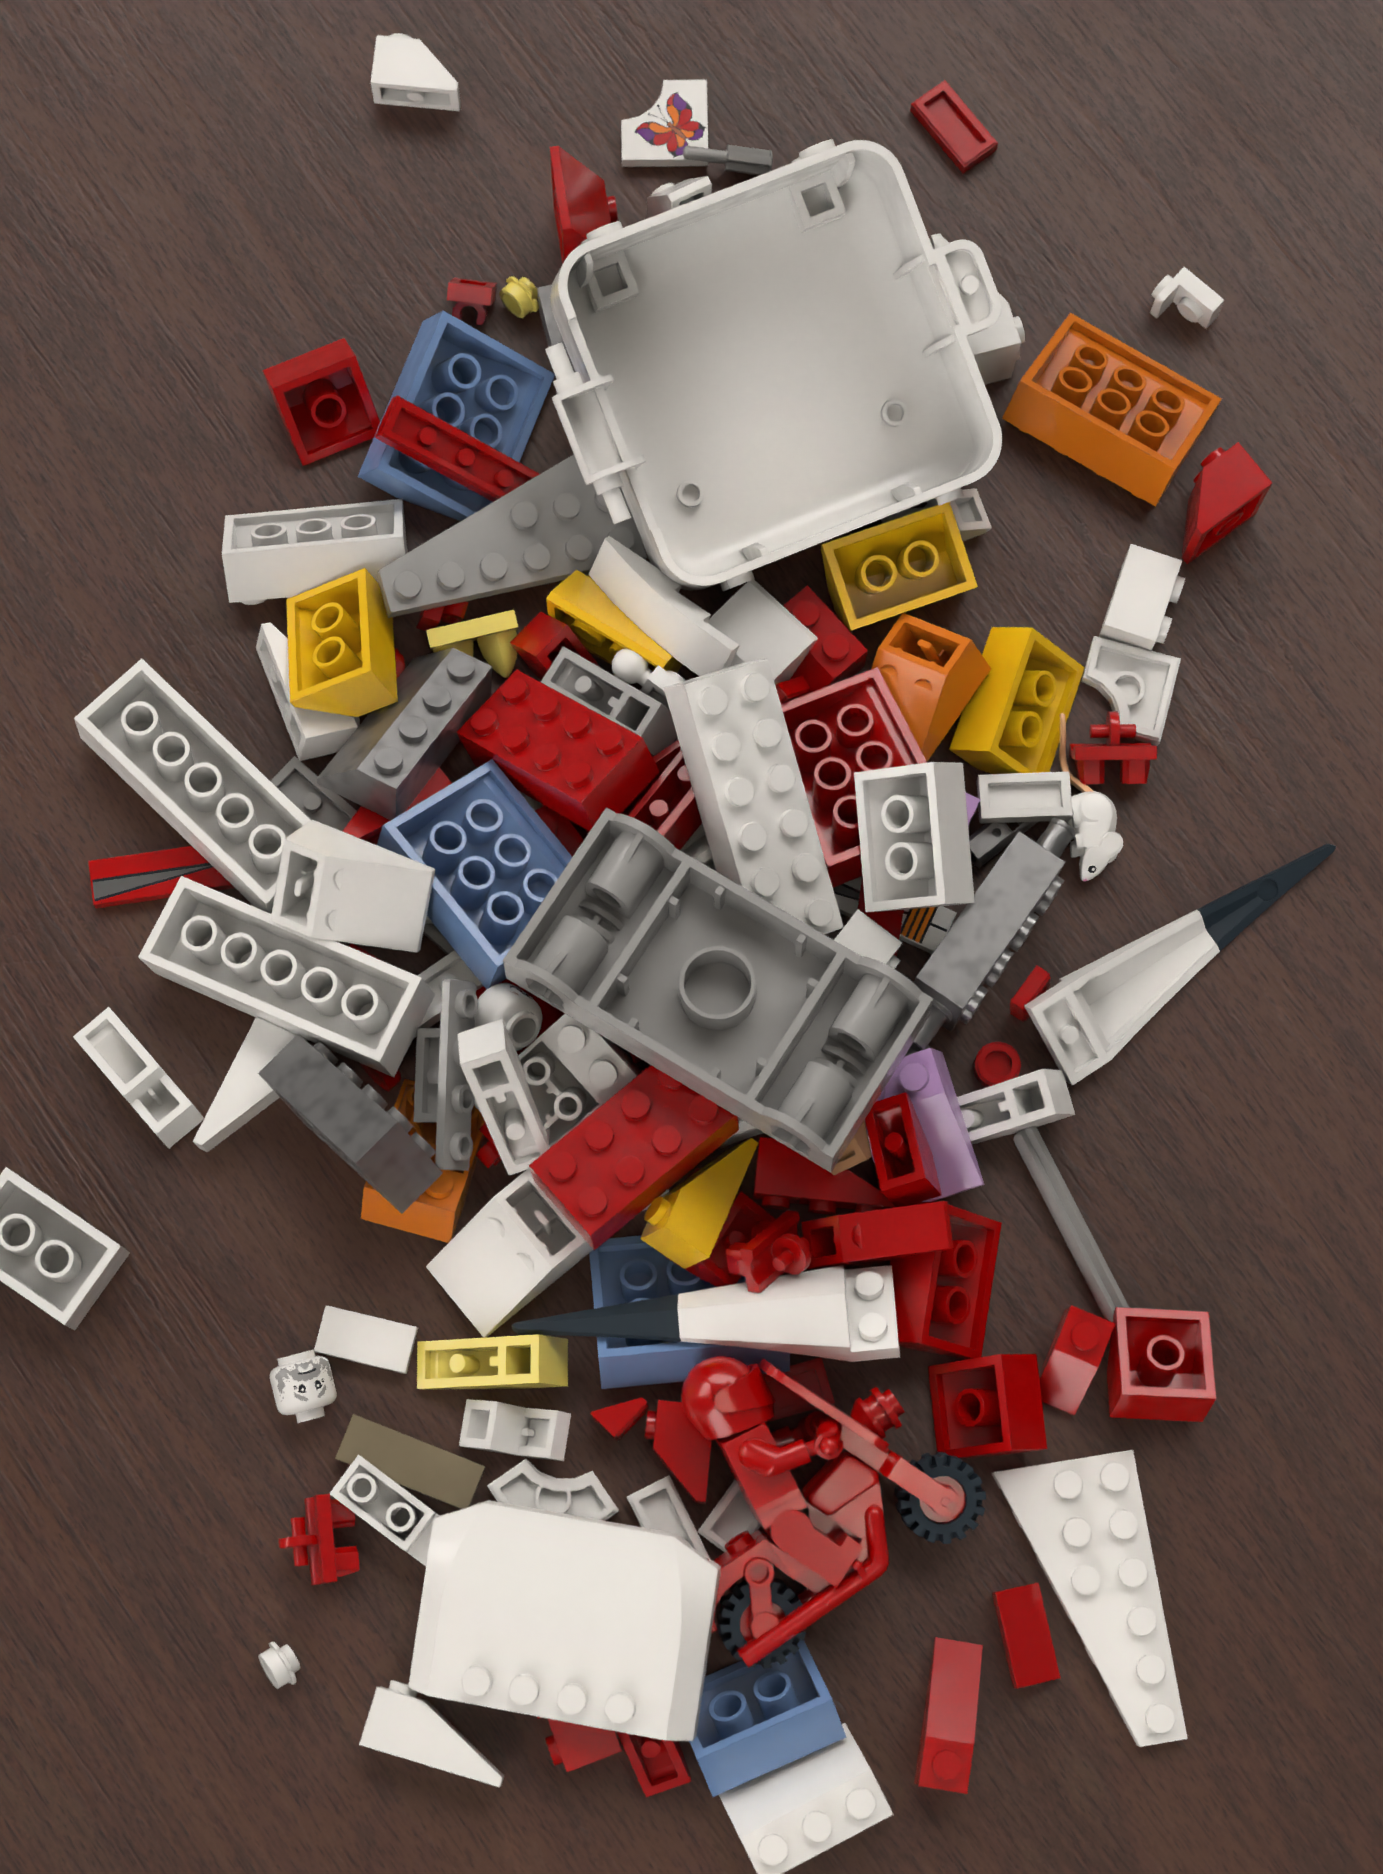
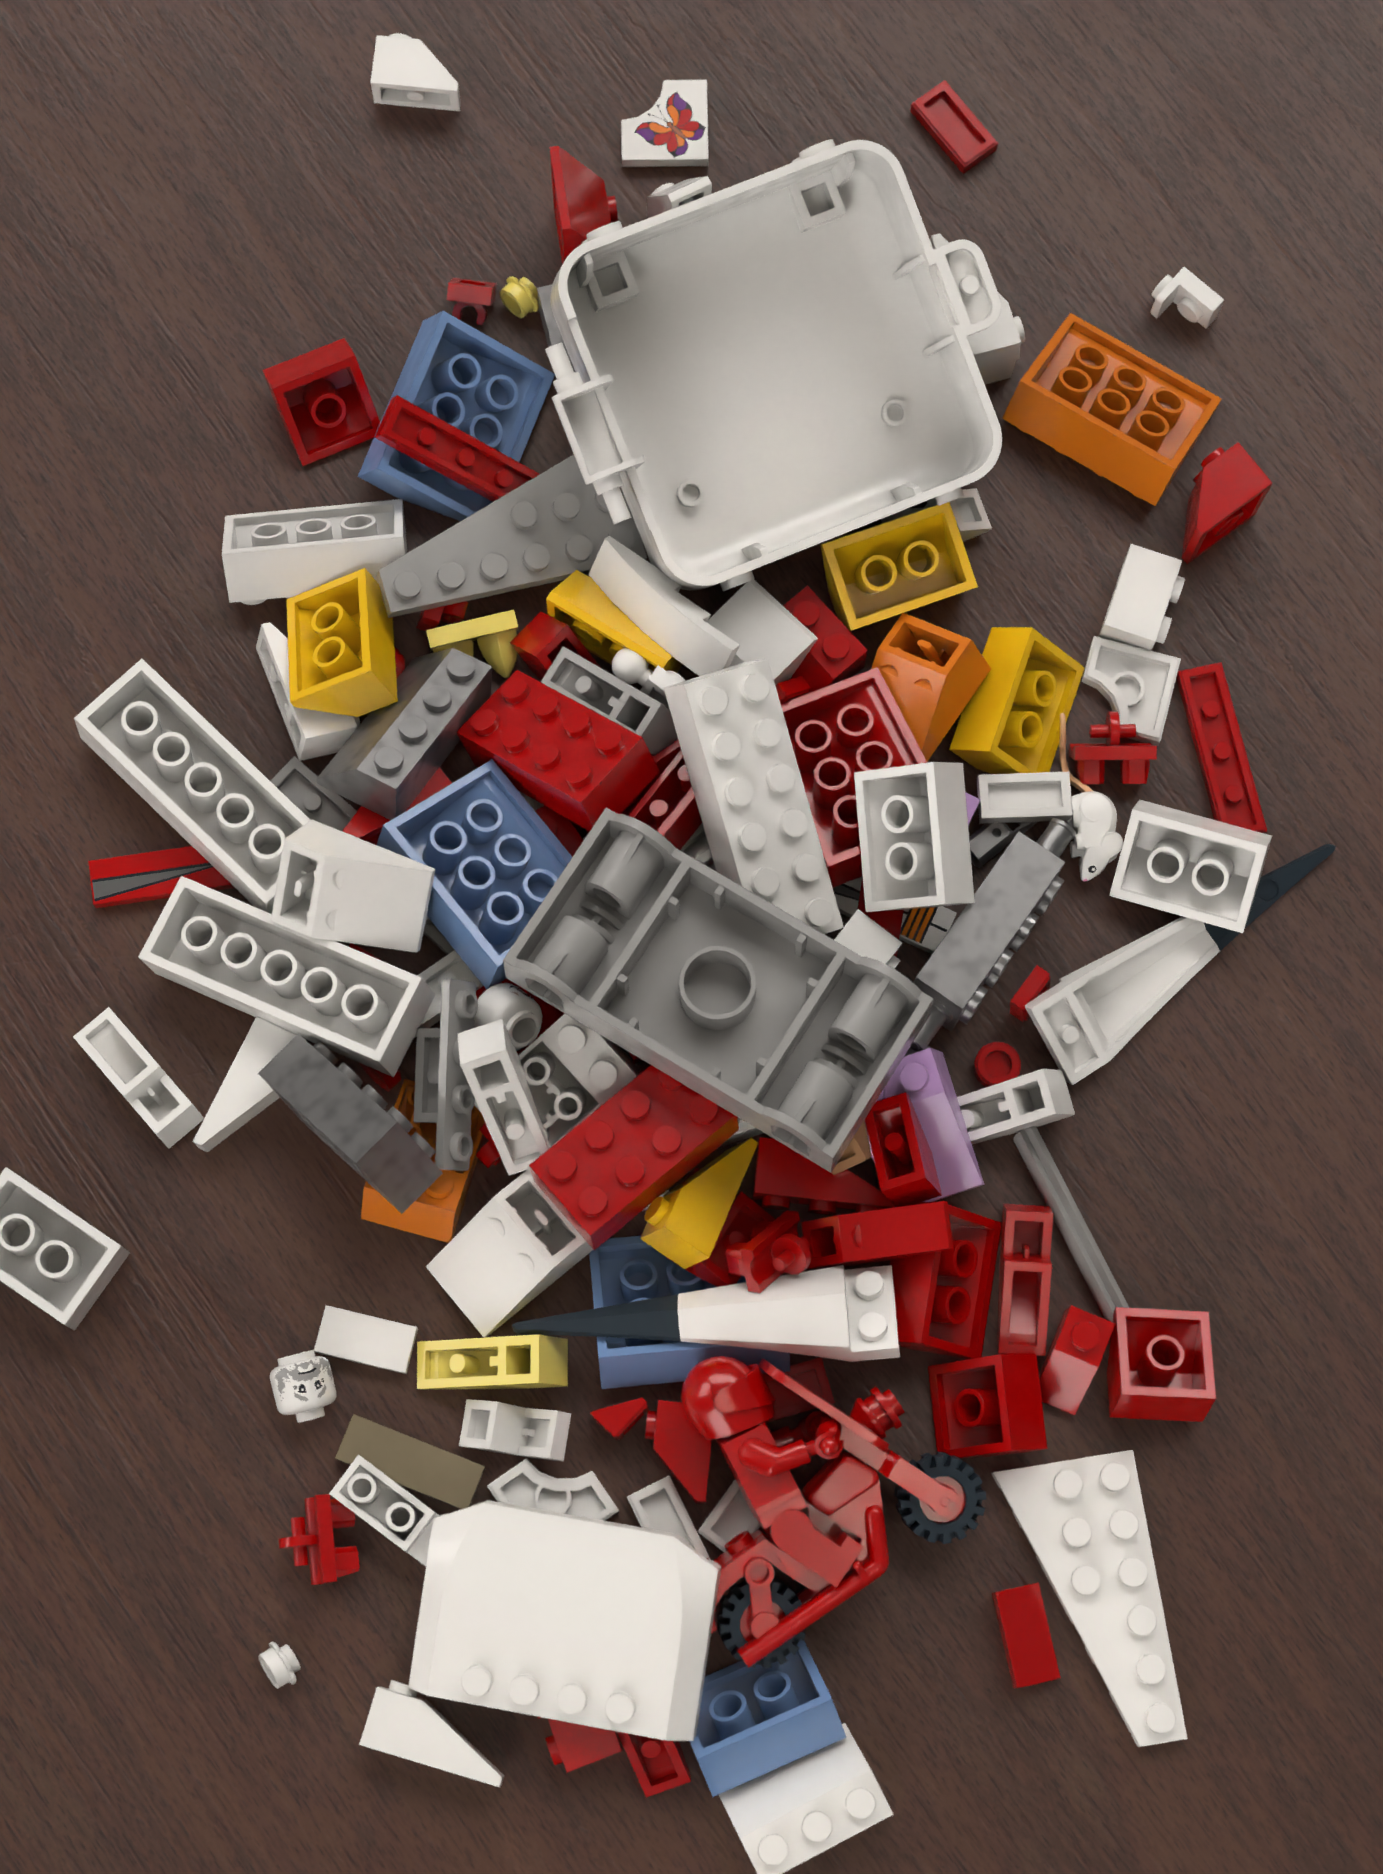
light grey axle [683,145,773,175] -> none
red slope [914,1637,983,1794] -> none
none -> red slope [998,1203,1054,1356]
none -> white slope [1109,799,1272,933]
none -> red tile [1176,662,1268,834]

